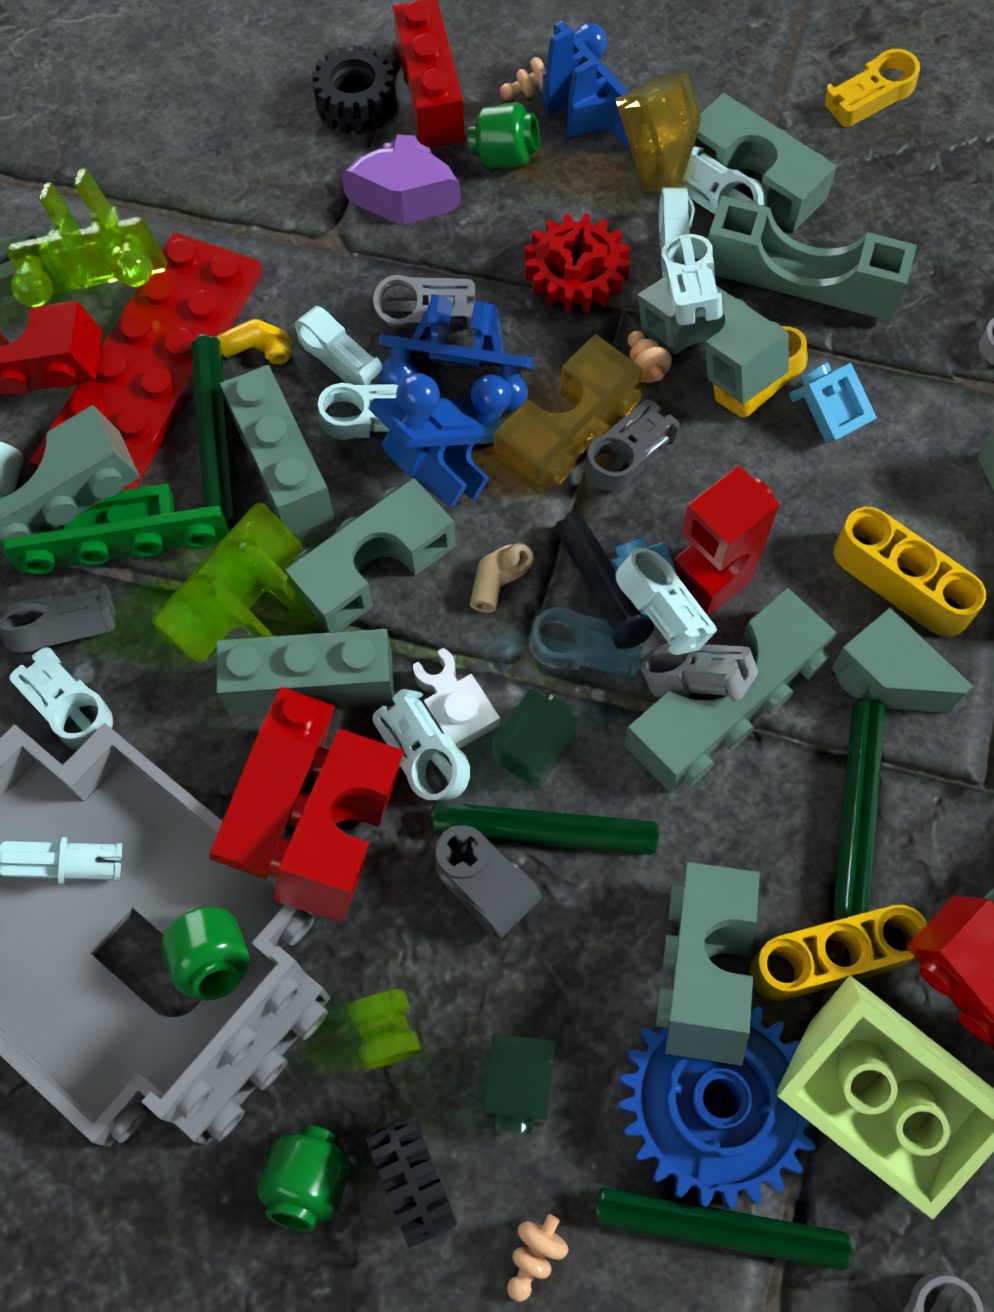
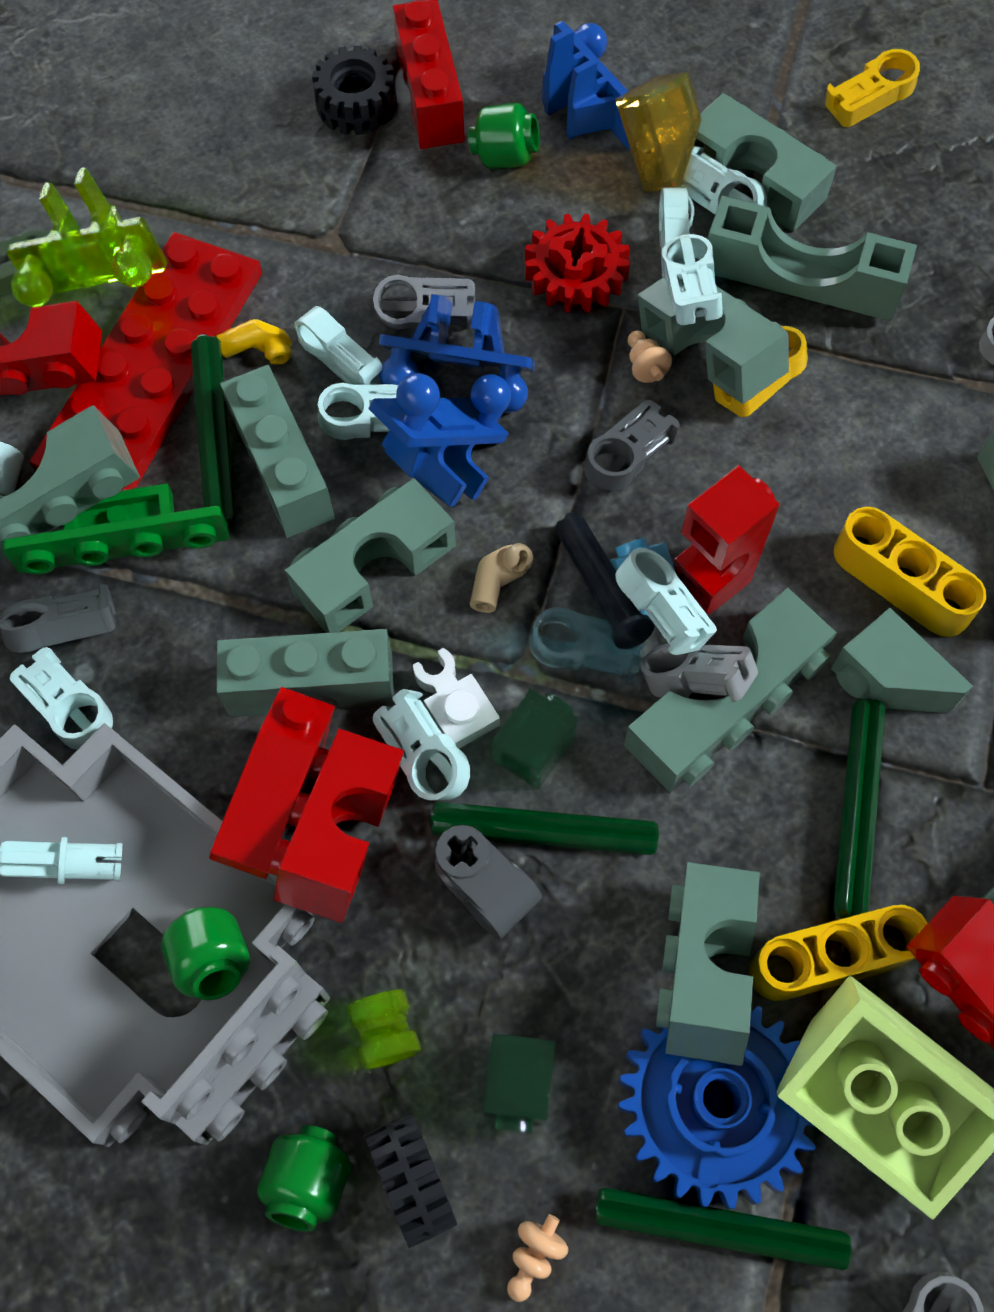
clear neon green piece [152,503,317,663] -> none
medium lavender piece [342,134,461,224] -> none
clear yellow arch [494,334,643,495] -> none
light nougat hair [500,57,546,101] -> none
medium azure bracket [788,362,877,443] -> none

